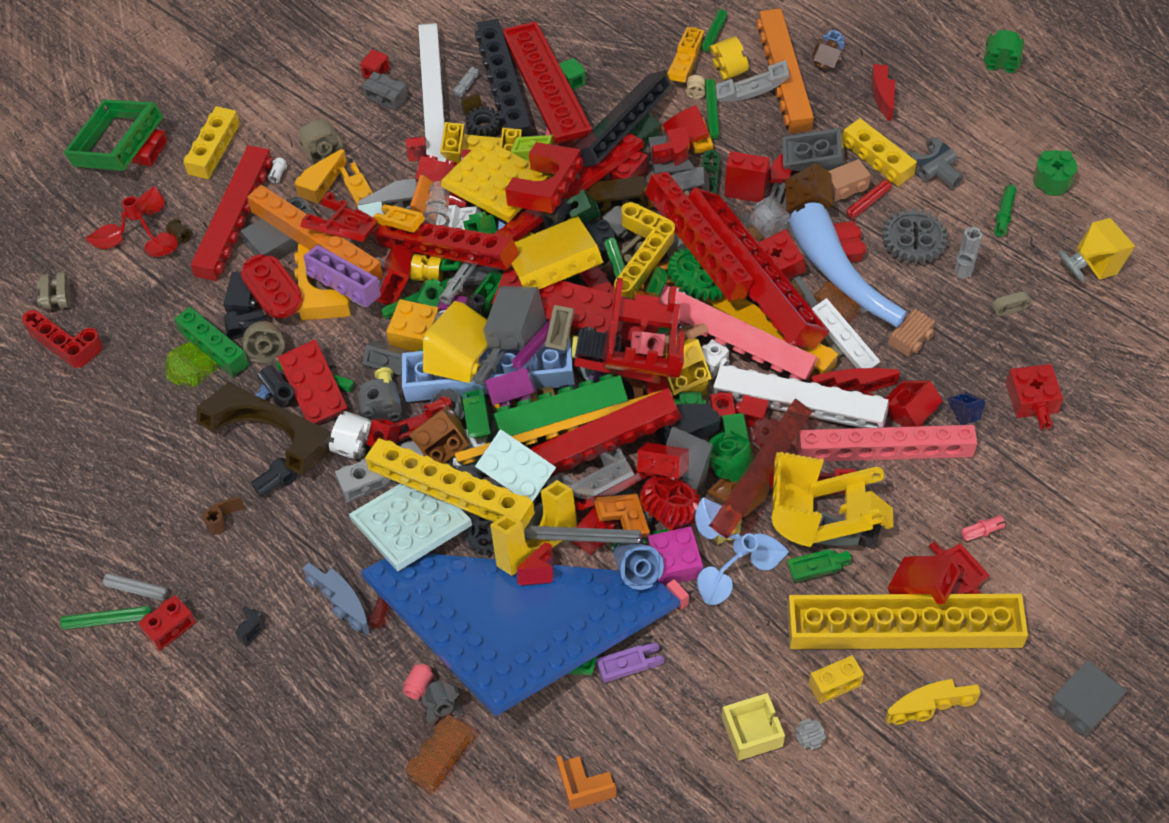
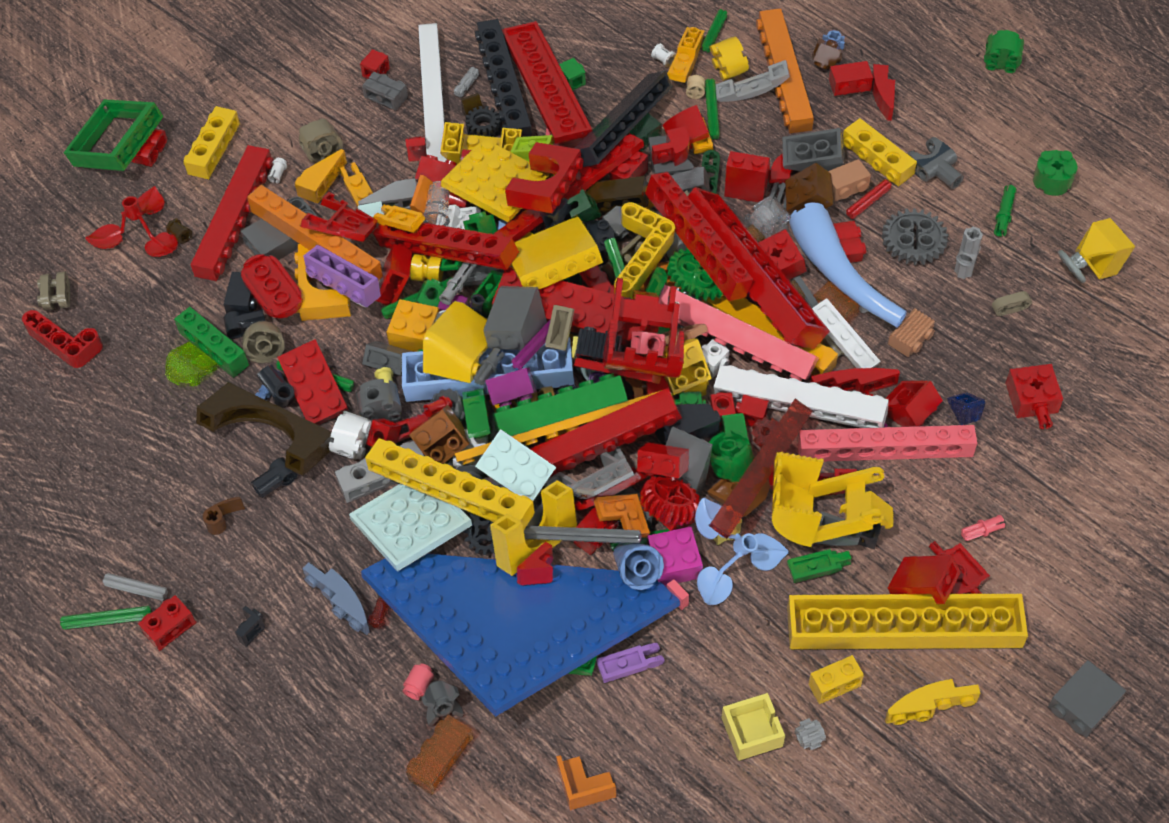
none -> white bush [651,43,676,67]
none -> red brick [829,61,873,96]

